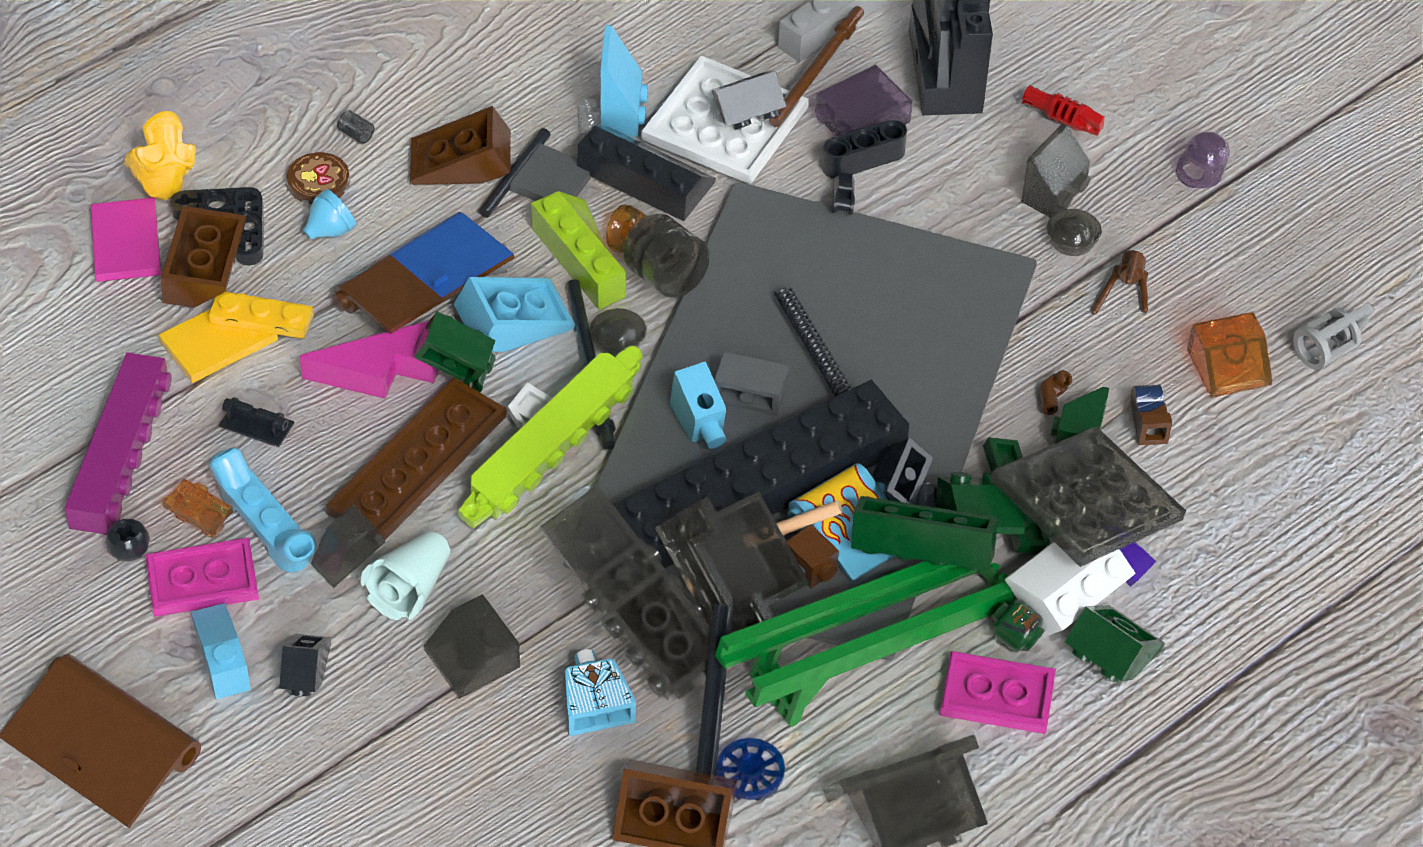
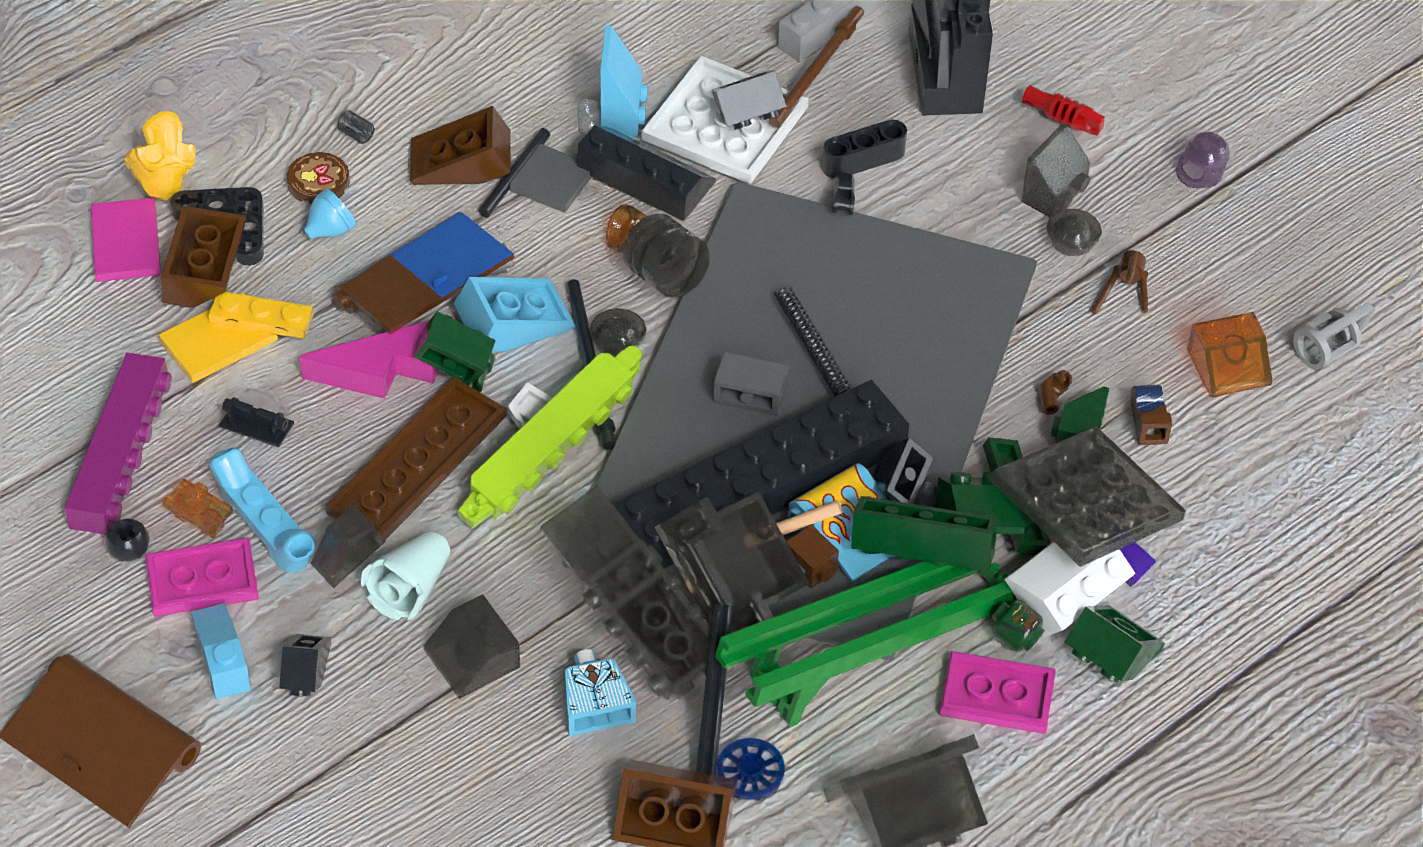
lime wedge [531,191,626,310] -> none
medium azure torso [669,362,727,449] -> none
clear purple brick [815,65,912,136] -> none

